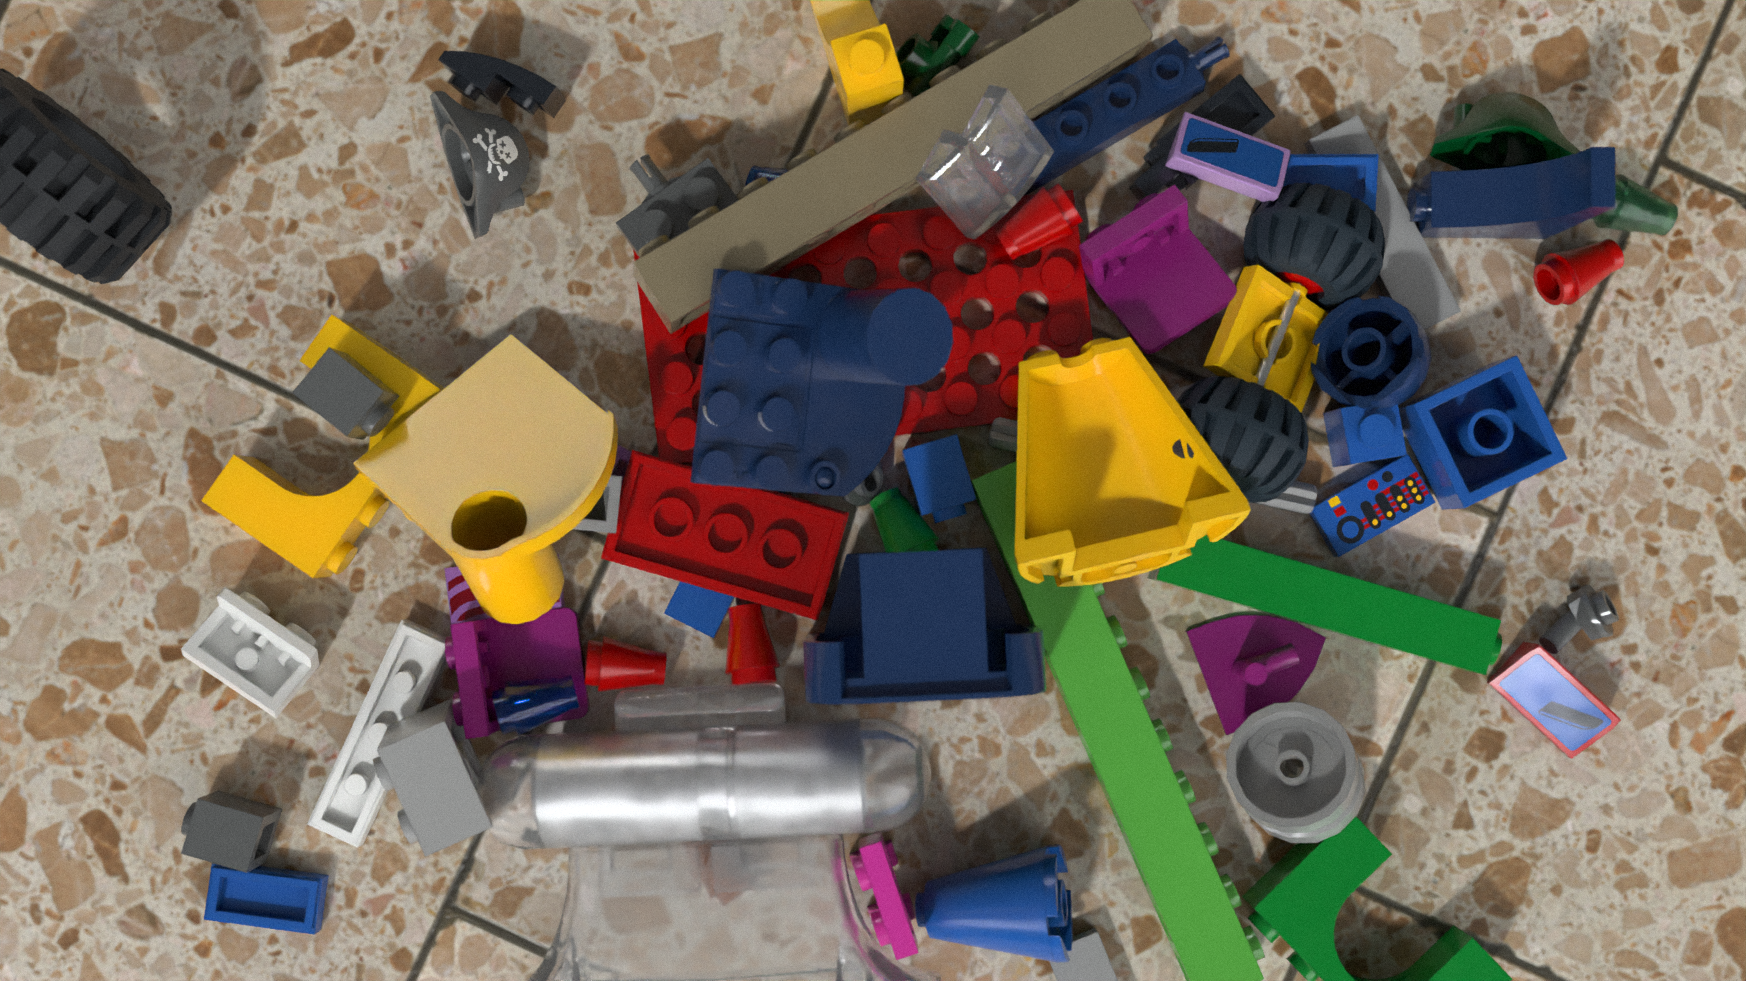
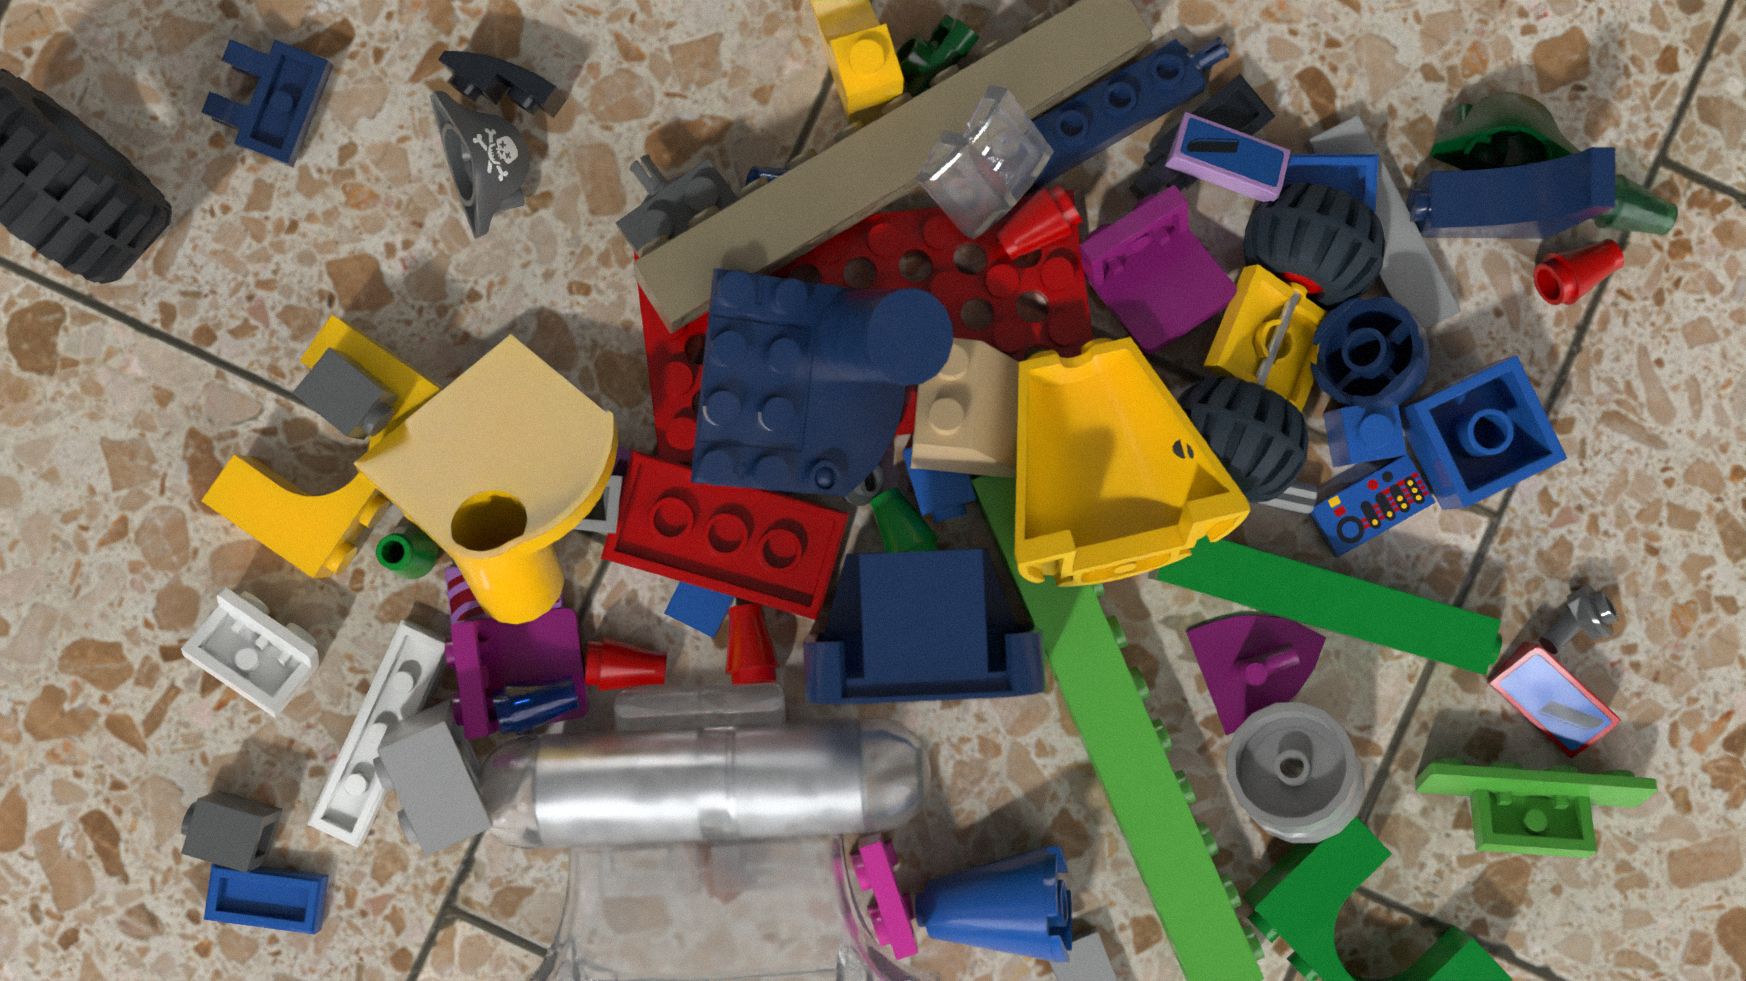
none -> dark blue plate [201,39,333,168]
none -> green cone [376,524,438,579]
none -> tan slope [910,338,1019,478]
none -> bright green bracket [1415,758,1658,858]

